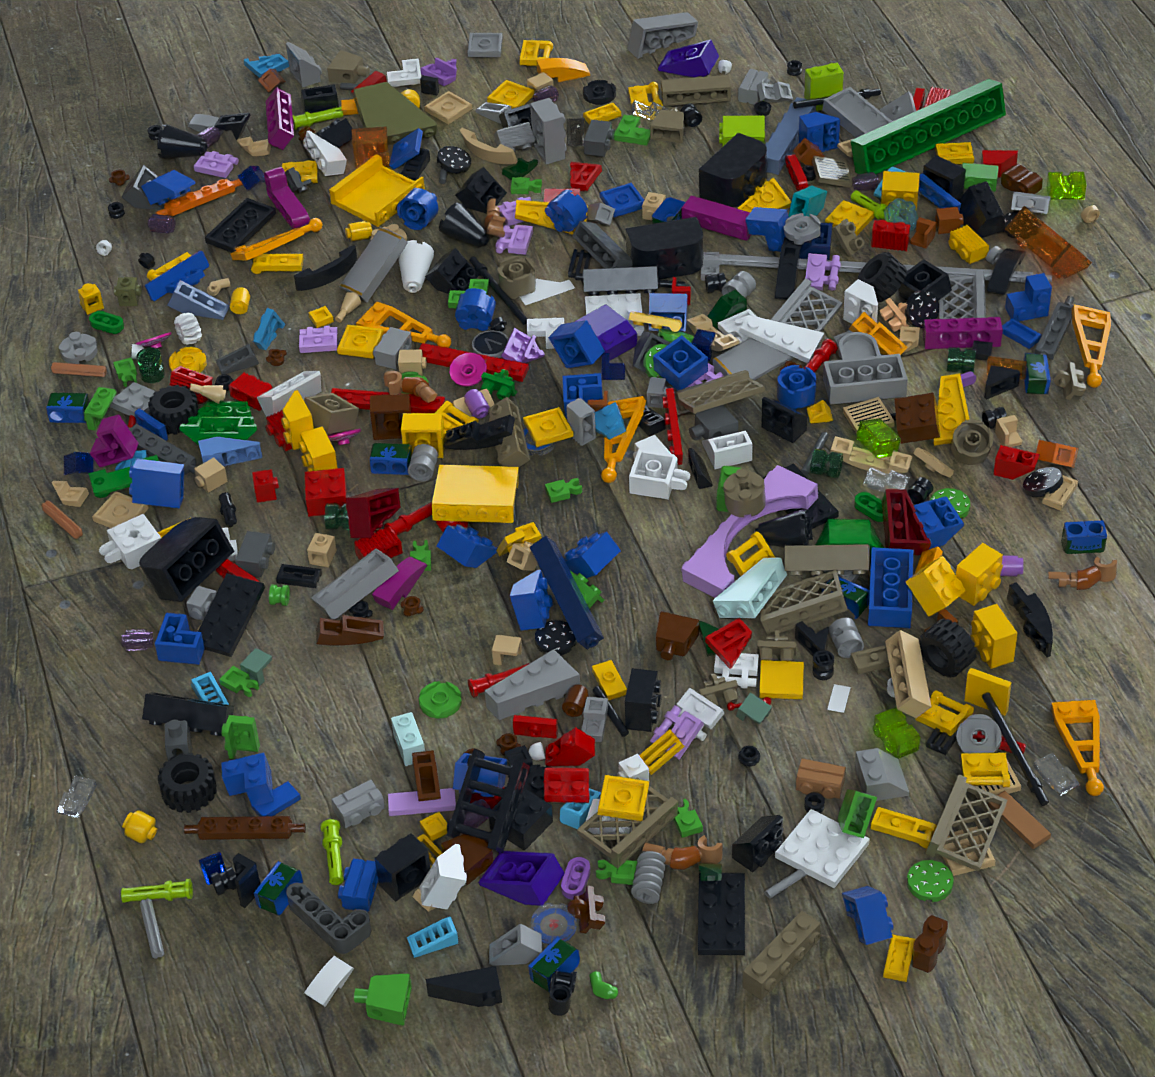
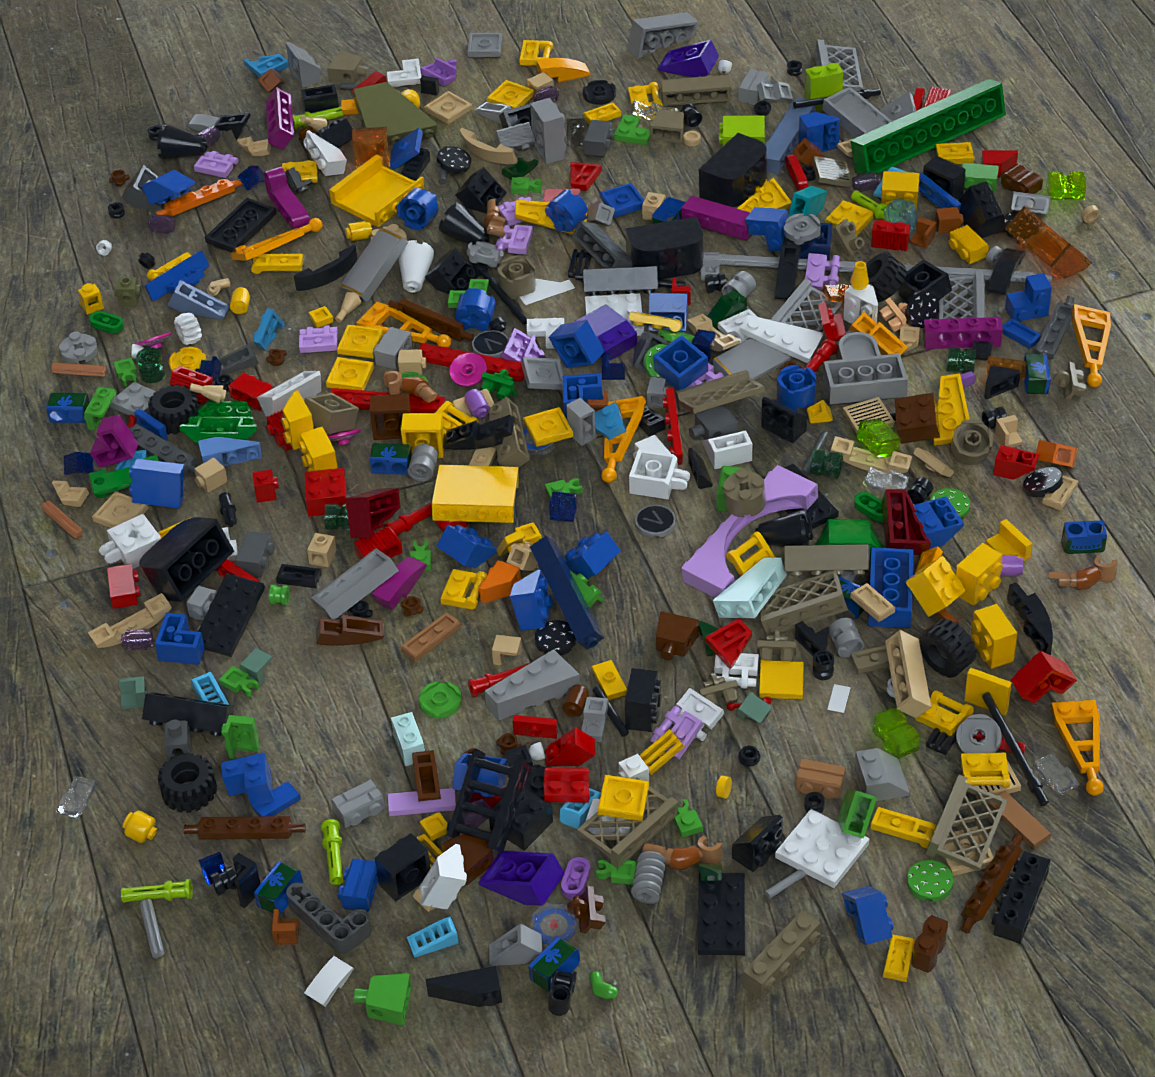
none -> tan slope [88,593,172,648]
none -> brick [107,564,141,609]
none -> sand green panel [118,676,147,709]
none -> clear blue panel [195,356,221,381]
none -> dark orange panel [272,909,300,945]
none -> tan cone [300,116,327,133]
none -> yellow plate [326,357,374,390]
none -> reddish brown plate [388,299,474,342]
none -> medium nougat tile [401,612,461,662]
none -> yellow plate [440,569,488,610]
none -> light grey plate [467,241,504,267]
none -> tan plate [469,447,497,466]
none -> orange slope [478,560,521,603]
none -> light grey plate [521,357,564,390]
none -> clear blue panel [549,491,577,522]
none -> black tile [635,505,676,538]
none -> tan tile [683,131,701,146]
none -> yellow tile [716,775,732,799]
none -> light grey fence [814,39,863,92]
none -> red bracket [818,302,846,341]
none -> clear orange plate [822,284,851,302]
none -> yellow cone [850,261,869,290]
none -> tan plate [851,583,895,622]
none -> reddish brown plate [960,834,1023,934]
none -> yellow panel [986,519,1033,561]
none -> black brick [991,851,1051,944]
none -> red brick [1010,651,1077,704]

